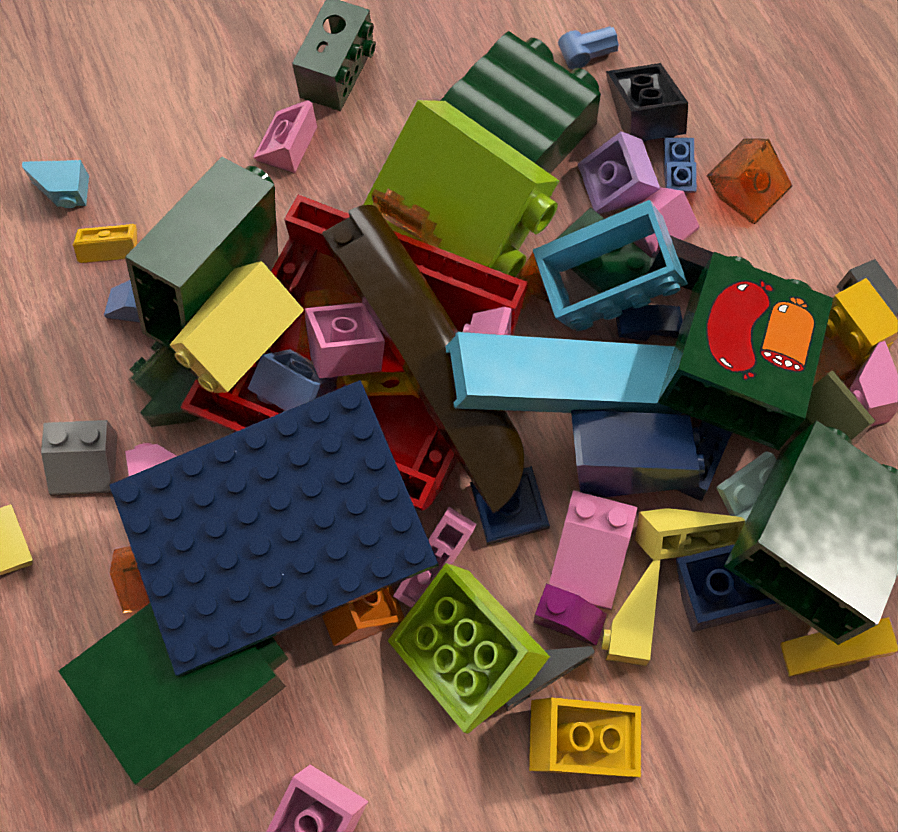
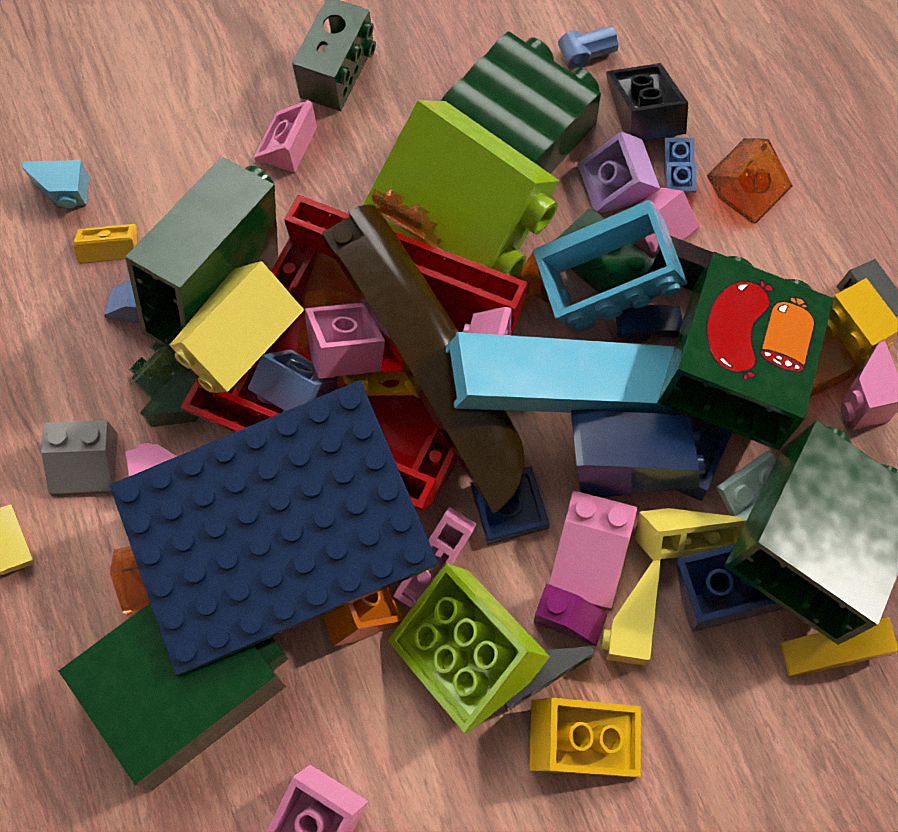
olive slope [796,370,875,446] -> none

